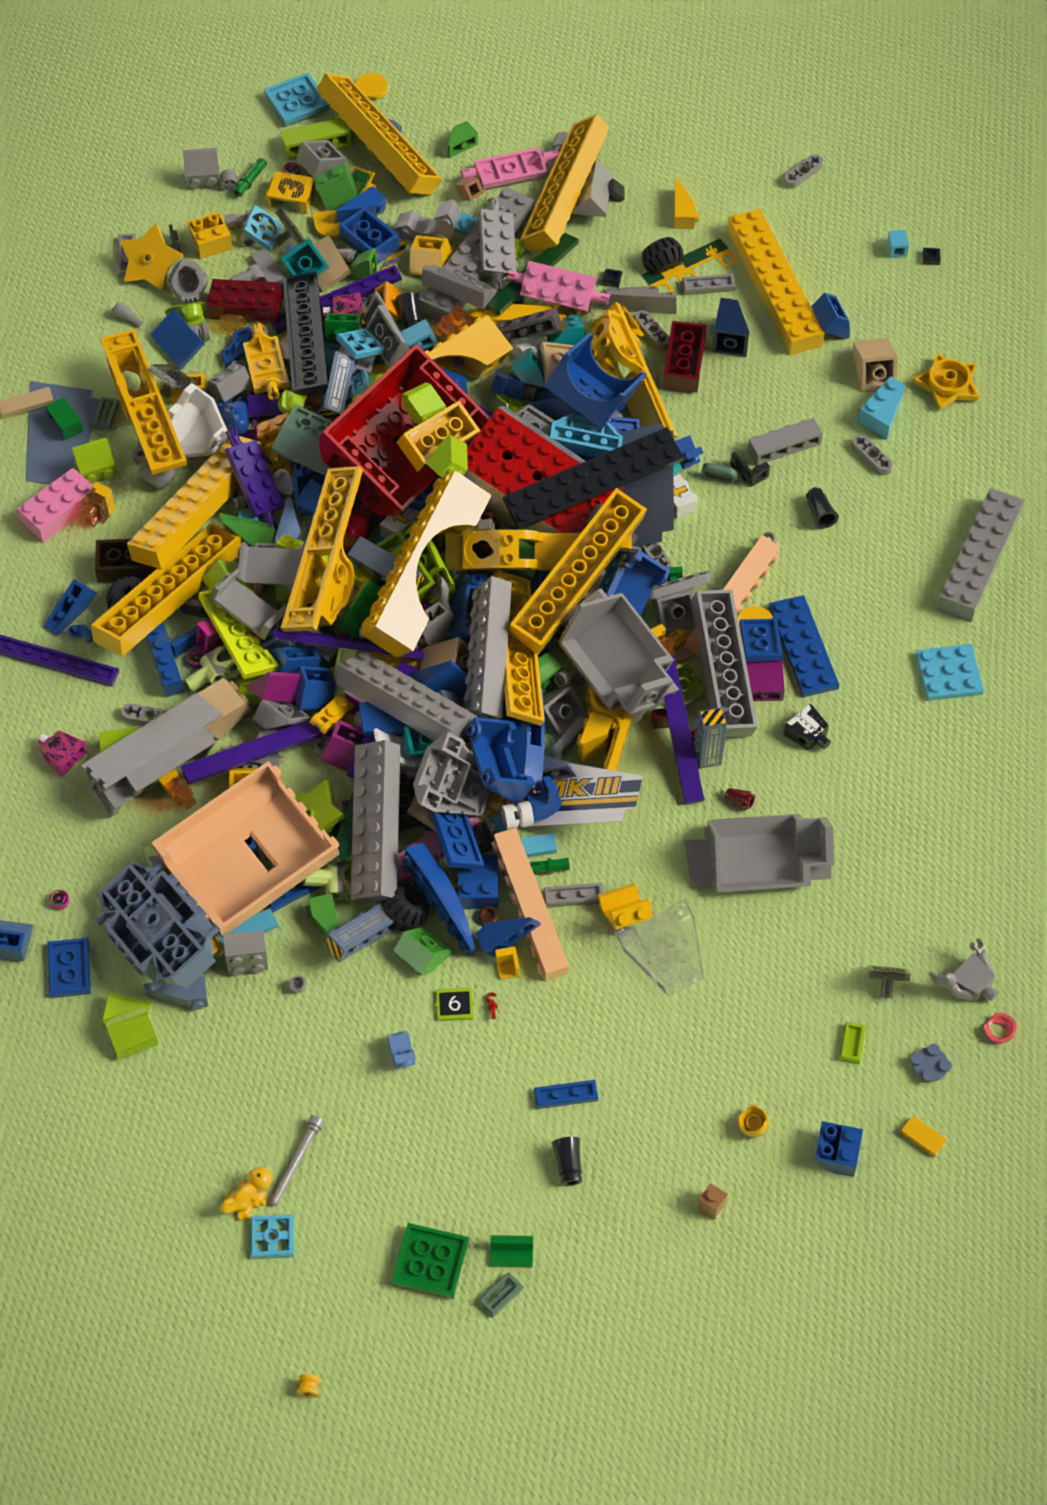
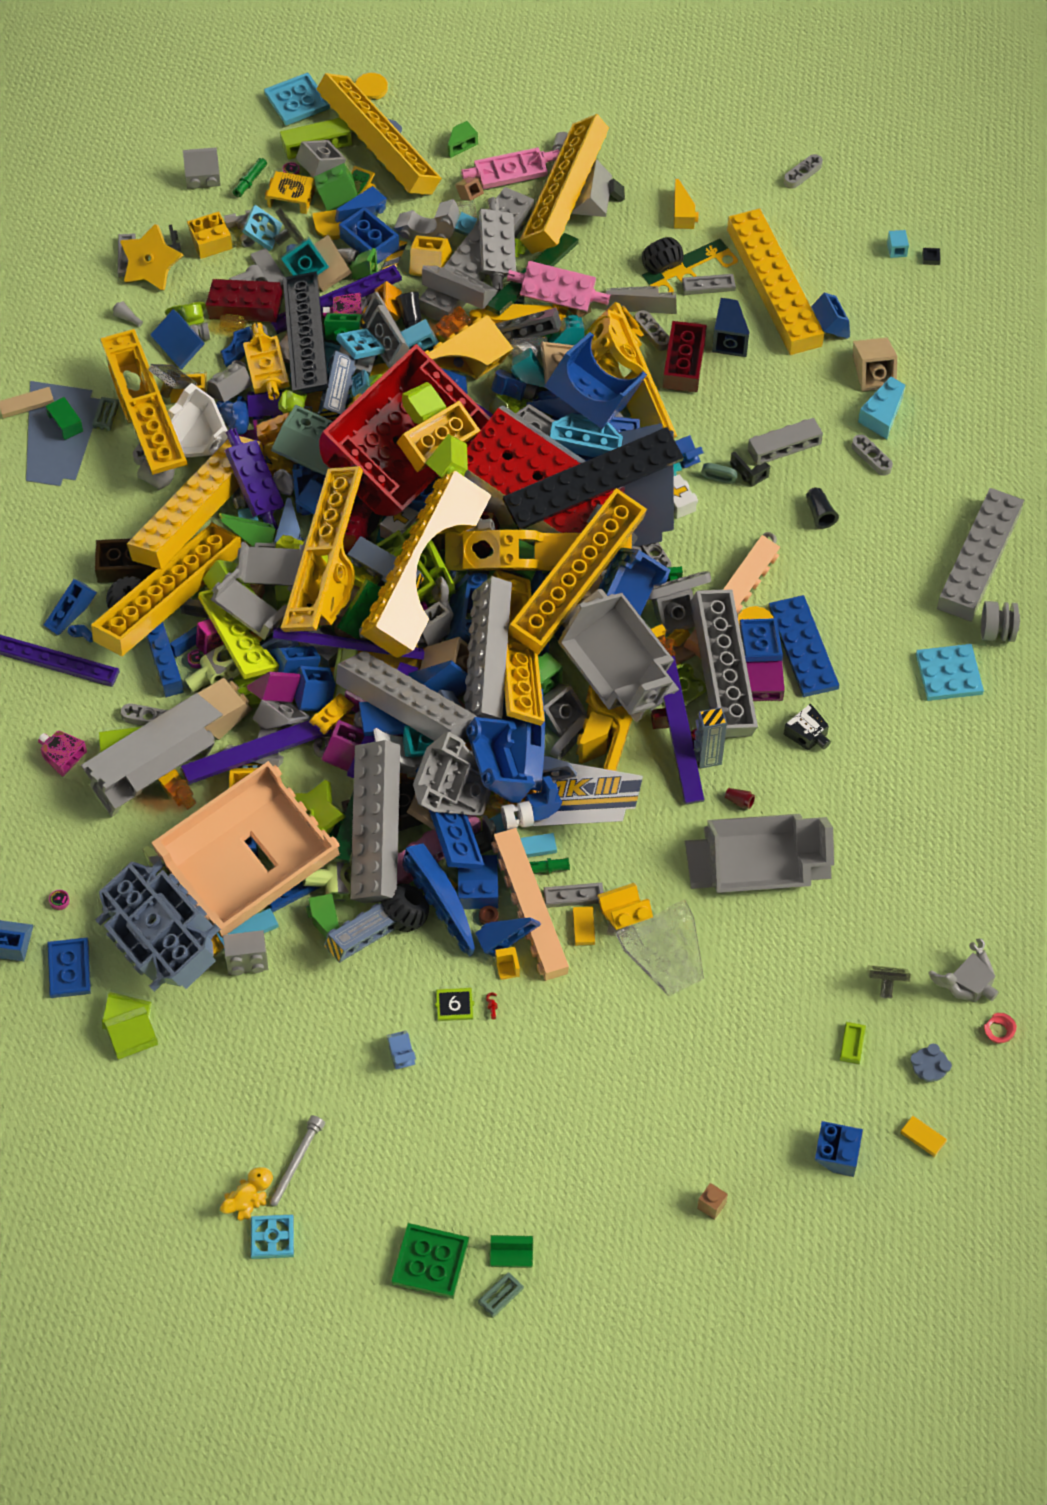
bright pink brick [17,468,96,543] -> none
lime slope [72,437,117,484] -> none
clear orange hips [82,482,116,527] -> none
sand blue slope [144,976,208,1010] -> none
light grey helmet [168,259,208,304] -> none
light grey wheel [220,169,237,191] -> none
light grey hinge [289,975,306,992] -> none
yellow wheel [297,1374,320,1398] -> none
bright green slope [393,926,454,975] -> none
blue tile [534,1080,598,1109] -> none
black plant [551,1137,582,1186] -> none
light grey bar [554,664,586,688] -> none
black tile [602,268,623,288] -> none
yellow hair [738,1104,769,1138] -> none
yellow plate [914,353,979,410] -> none
none -> yellow tile [573,906,595,946]
none -> light grey wheel [981,601,1020,642]

